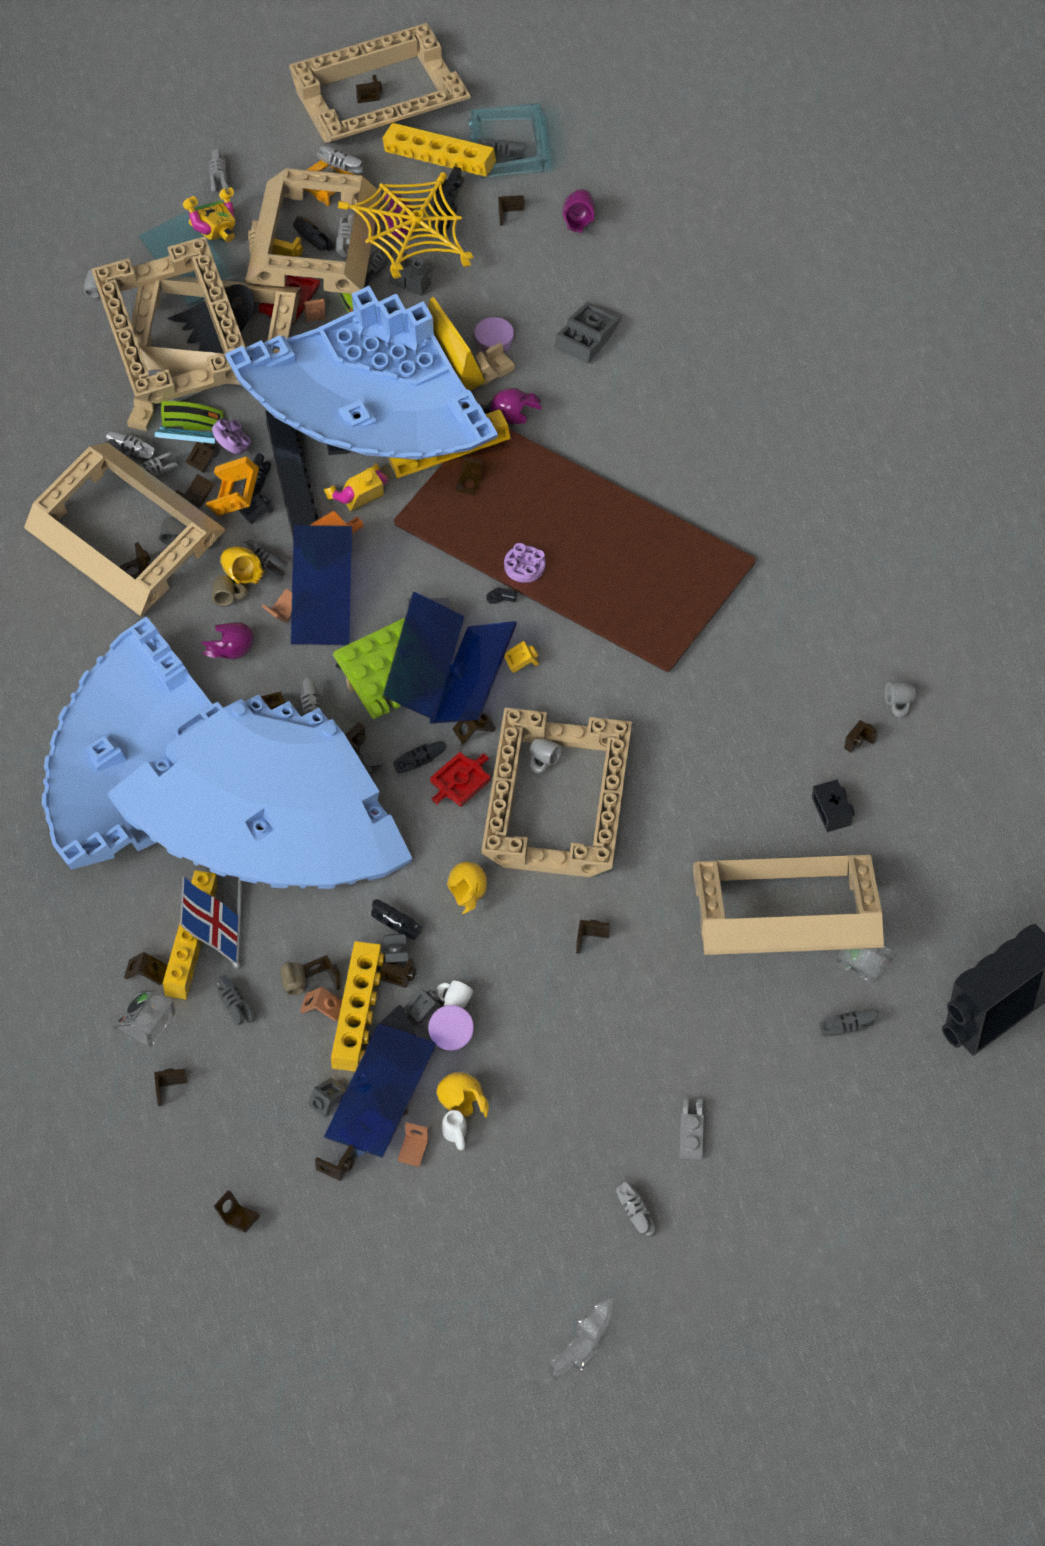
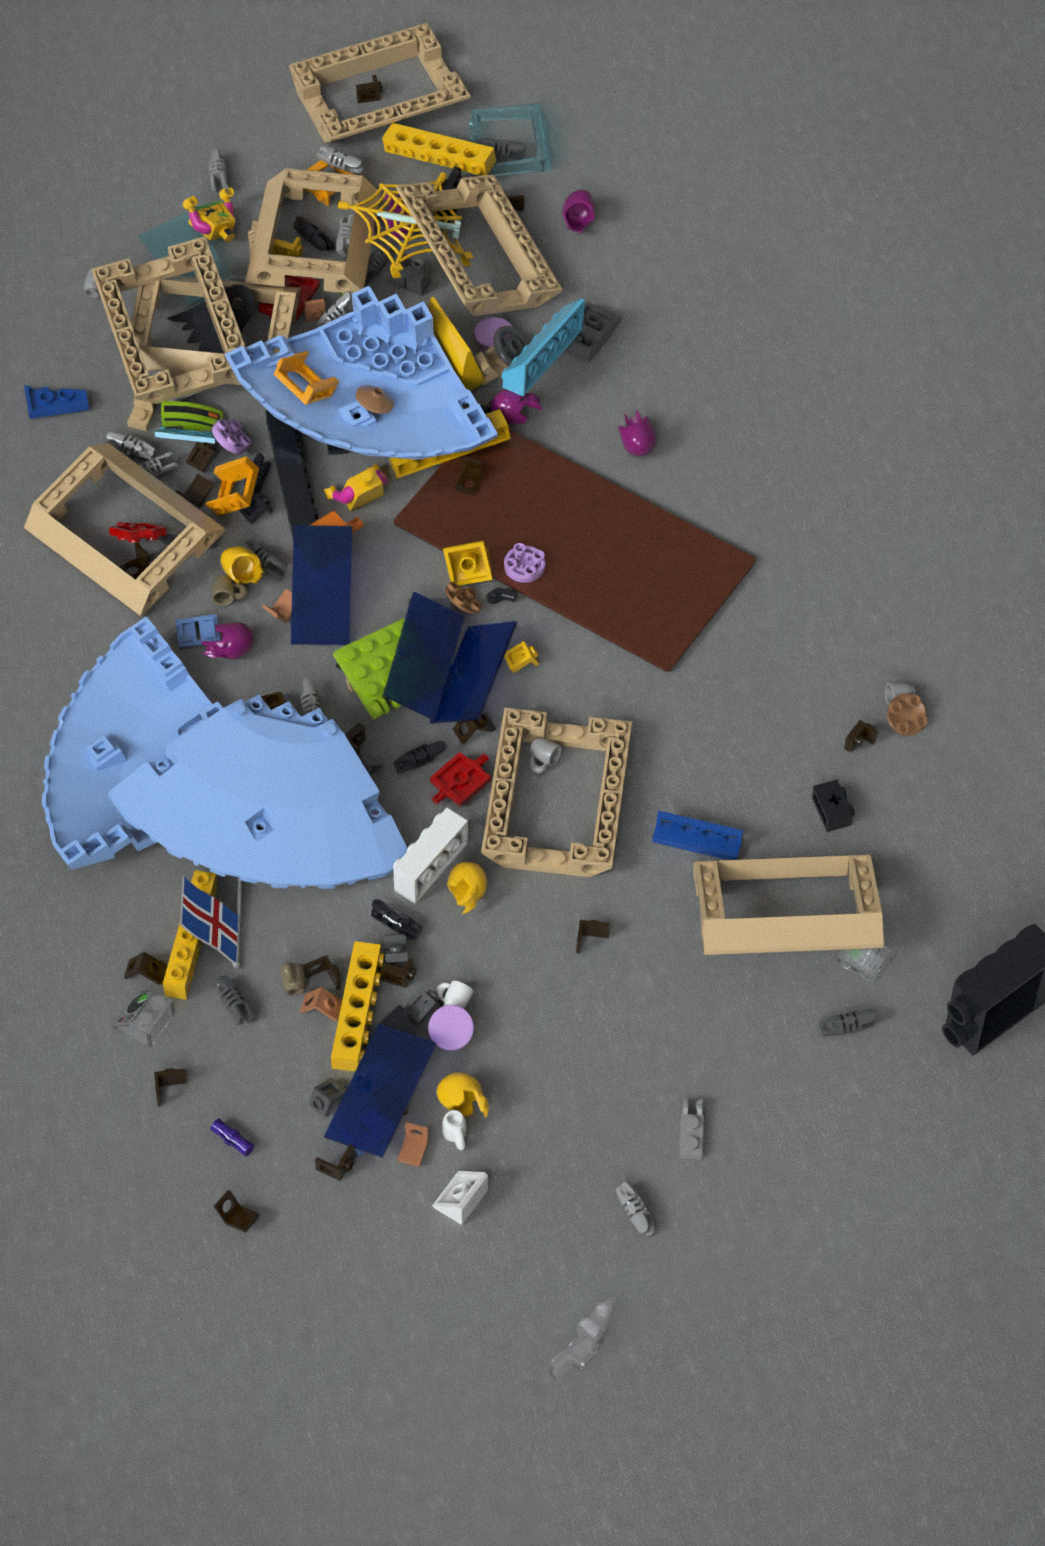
none -> blue wing [24,385,89,419]
none -> red plate [109,522,166,543]
none -> medium blue piece [175,614,220,648]
none -> dark purple pin [210,1118,254,1157]
none -> light orange panel [274,351,340,405]
none -> light grey hinge [316,291,353,328]
none -> medium nougat dish [355,385,394,414]
none -> light aqua piece [377,211,461,239]
none -> white brick [393,808,468,904]
none -> tan slope [396,175,563,316]
none -> white slope [432,1171,488,1225]
none -> yellow slope [443,541,493,586]
none -> medium nougat dish [445,581,483,614]
none -> dark grey plate [493,326,529,366]
none -> medium azure slope [502,299,585,396]
none -> magenta helmet [618,410,656,457]
none -> blue fence [652,810,743,860]
none -> medium nougat dish [887,694,928,736]

